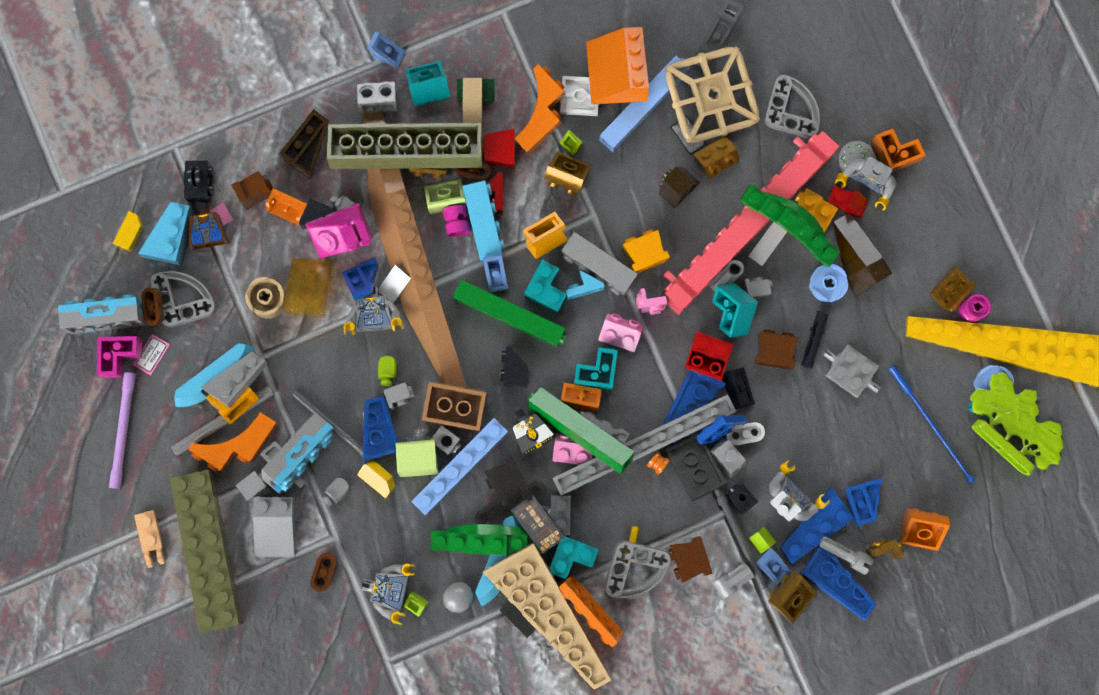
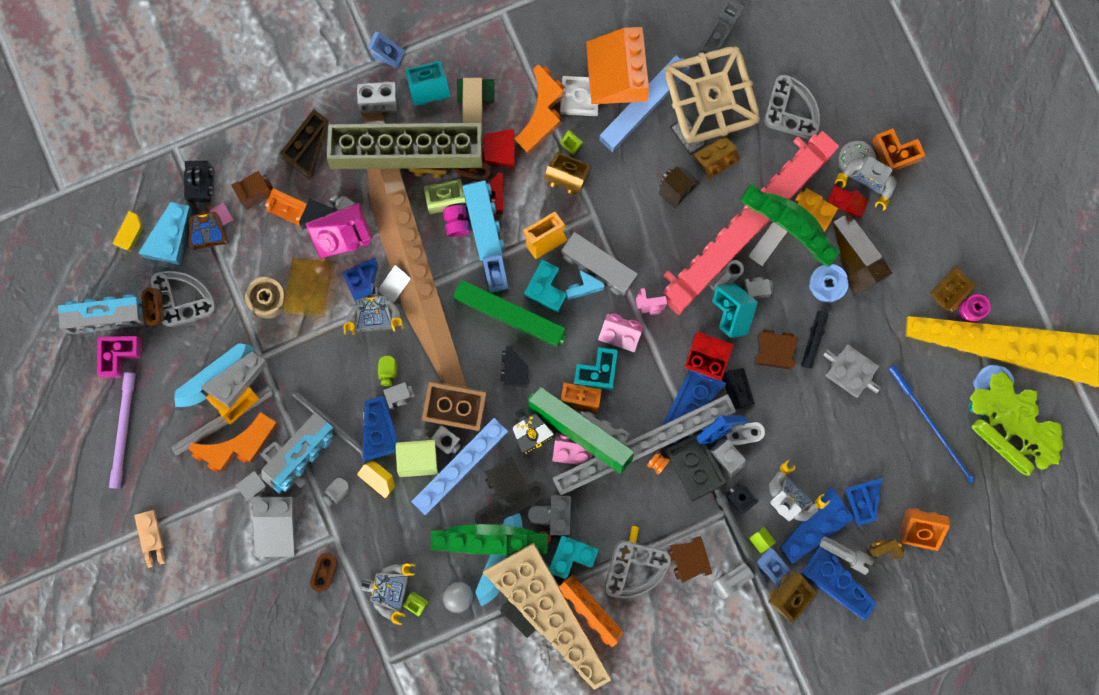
sticker [133,334,170,375] -> none
olive brick [170,470,243,634] -> none
black sticker [510,494,565,554] -> none
light orange hips [622,229,670,274] -> none

